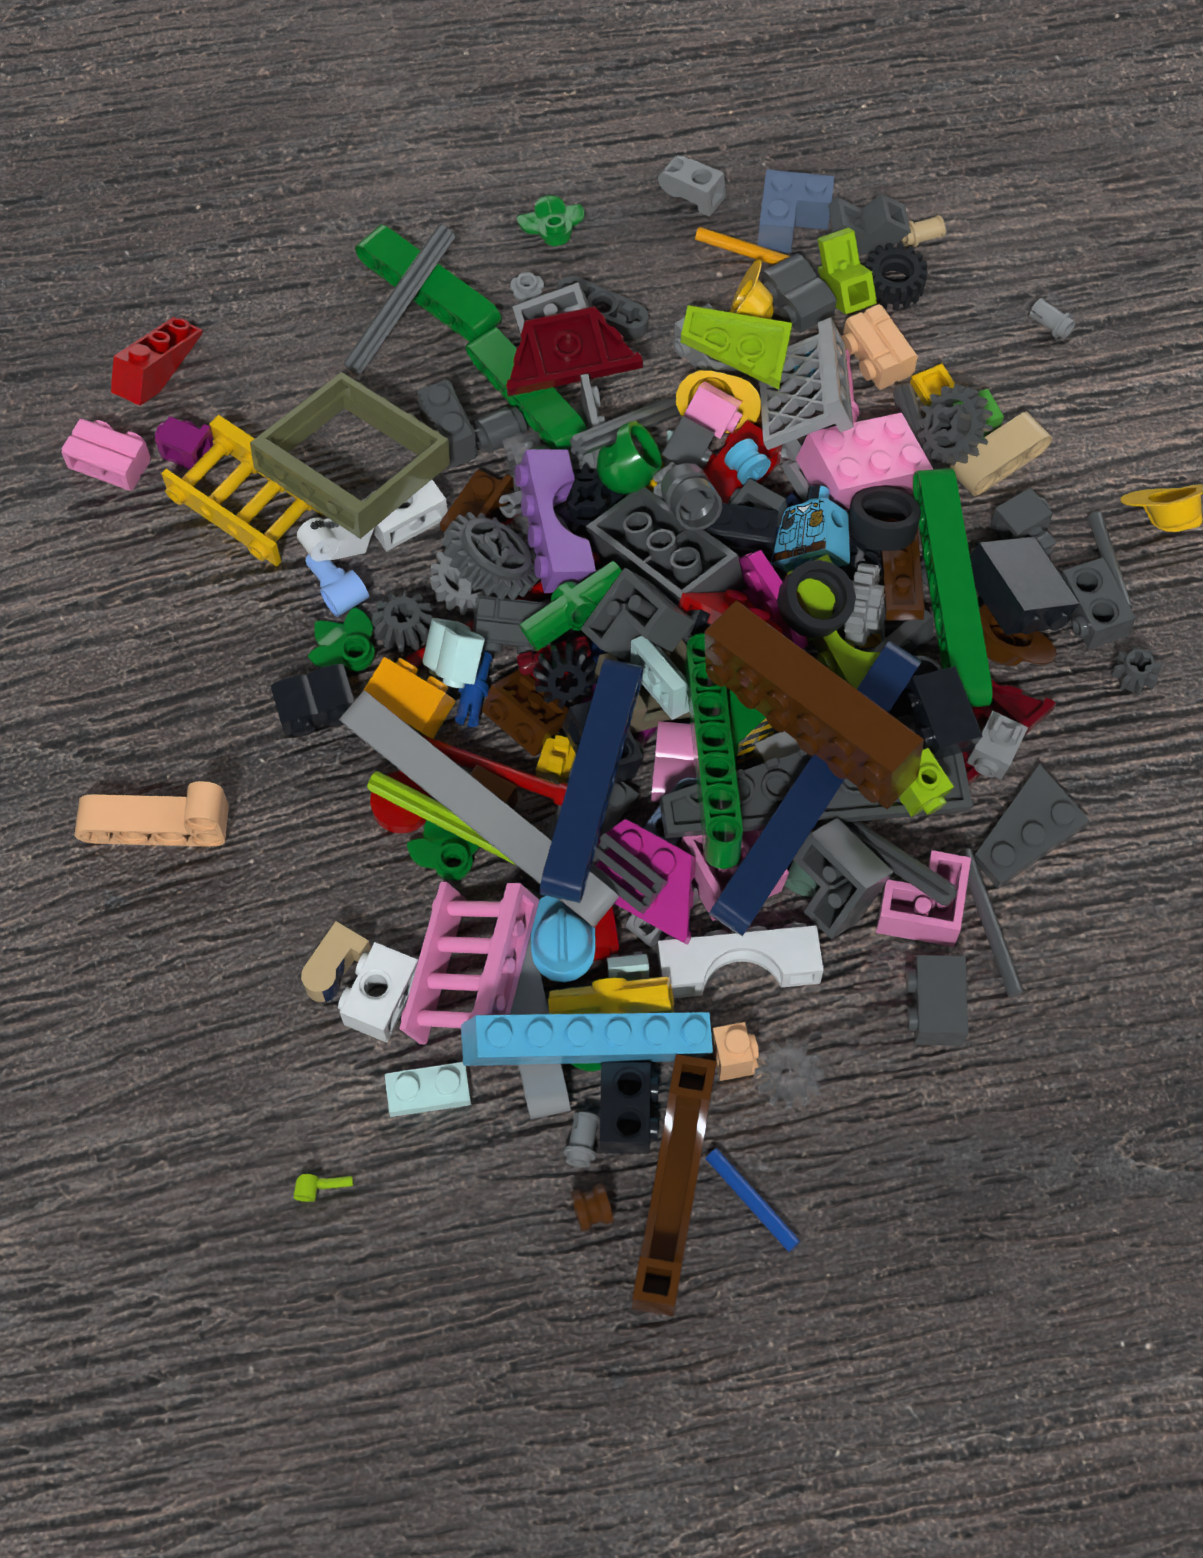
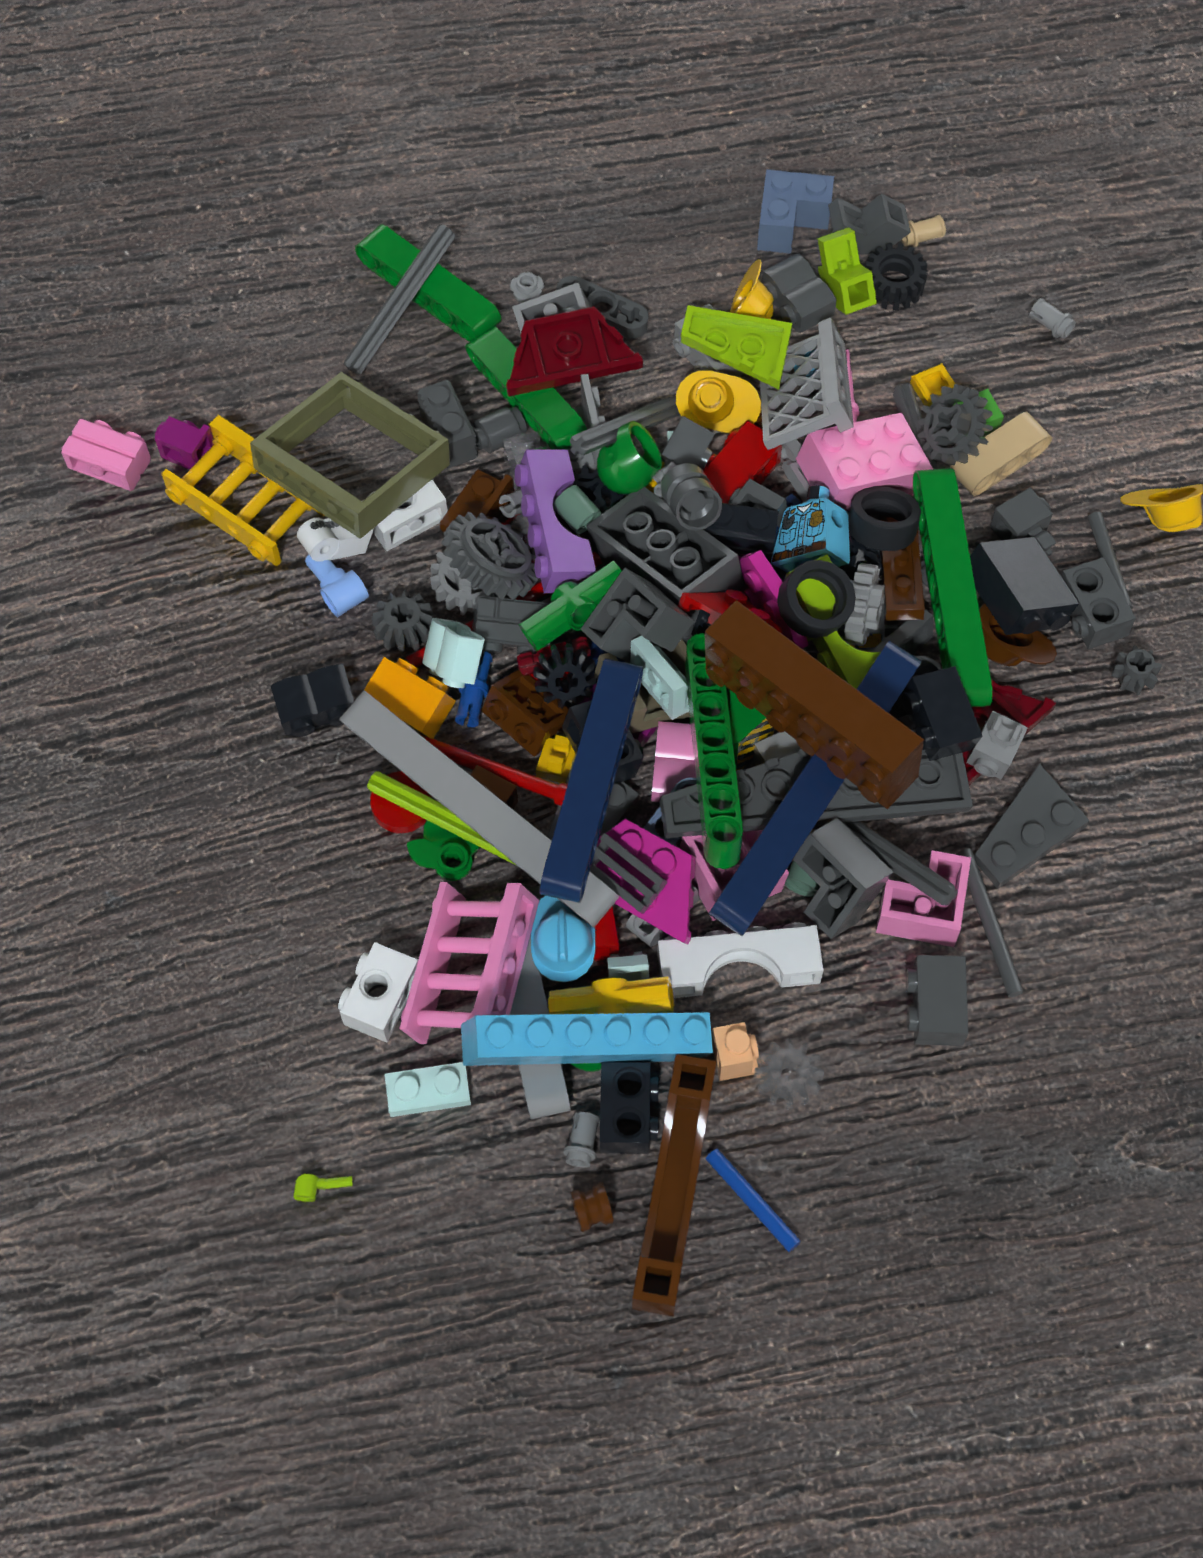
light nougat beam [75,781,229,847] -> none
red slope [111,317,203,406] -> none
tan leg [301,921,371,1002] -> none
green plate [308,607,375,671] -> none
green plate [517,195,585,246] -> none
light grey leg [658,156,726,217] -> none
bright pink brick [684,381,743,439] -> none
light orange bar [695,227,791,265] -> none
medium azure wheel [724,439,771,485] -> none
light nougat brick [842,304,918,390] -> none
lime brick [899,748,954,817] -> none
none -> sand green beam [553,485,601,535]

